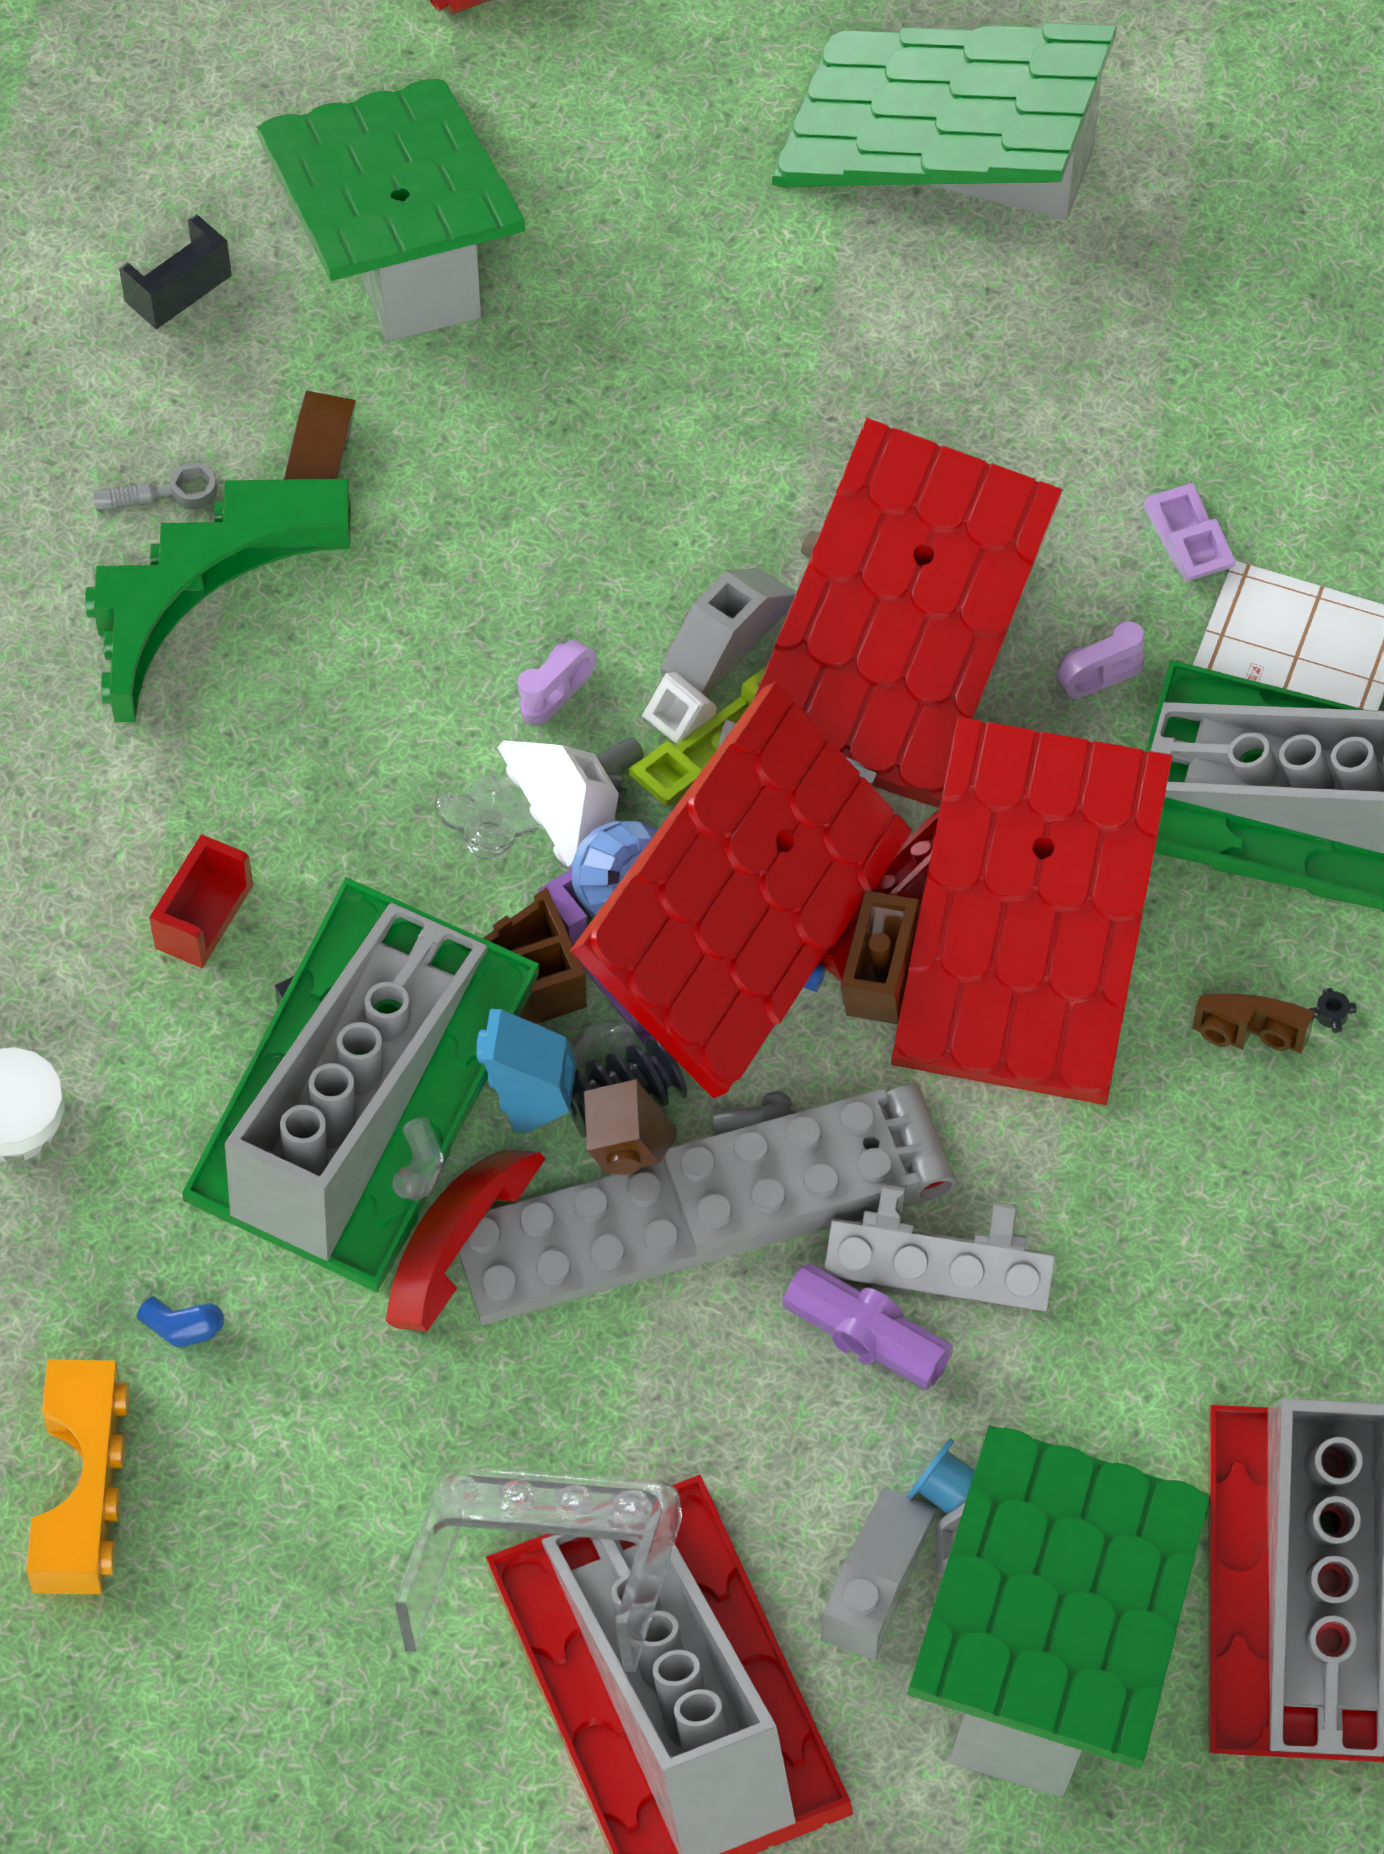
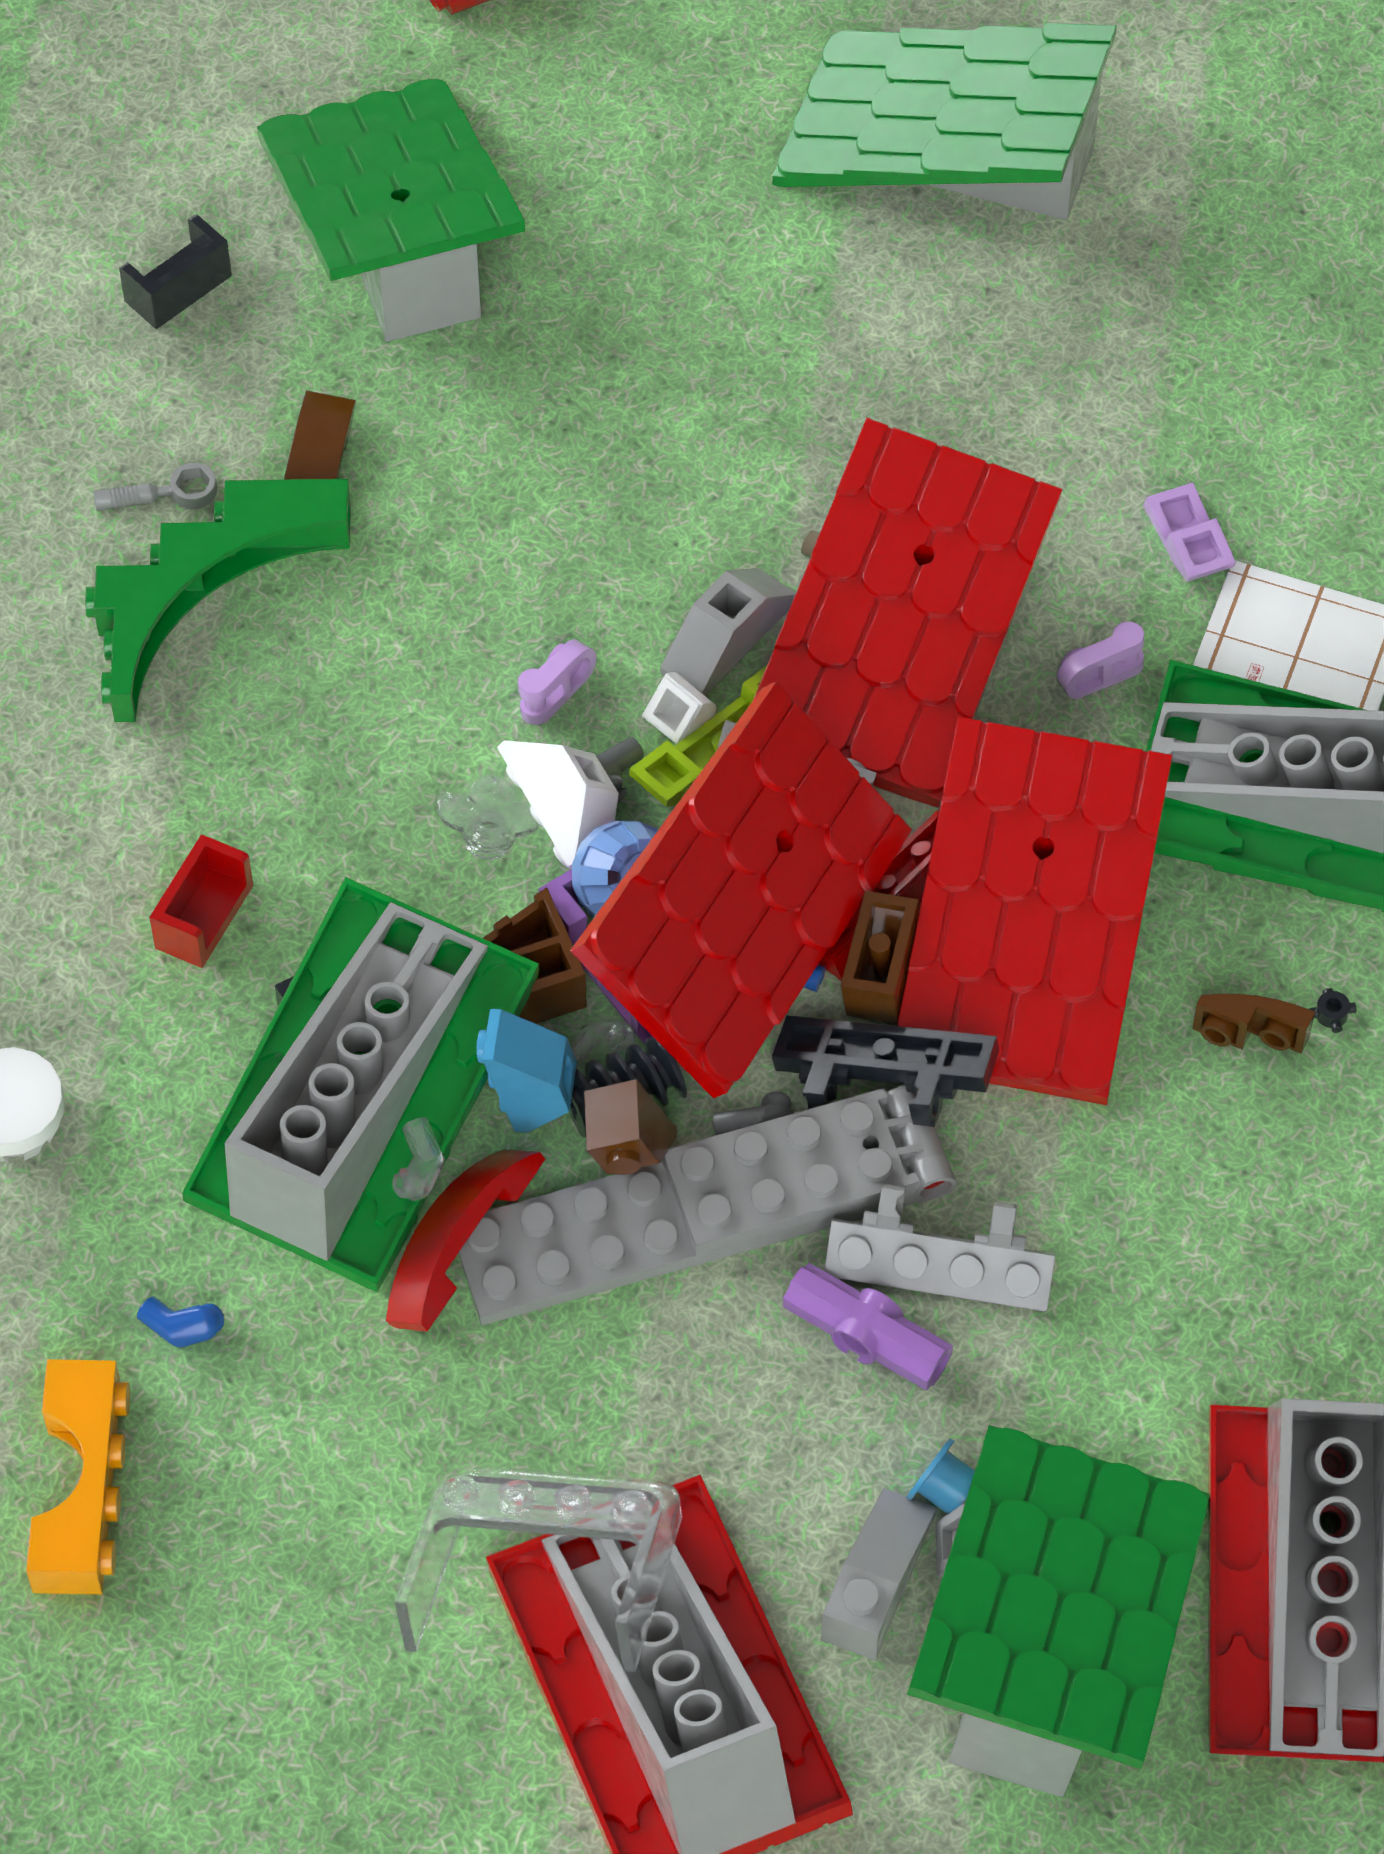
none -> black hinge [772,1015,1000,1127]

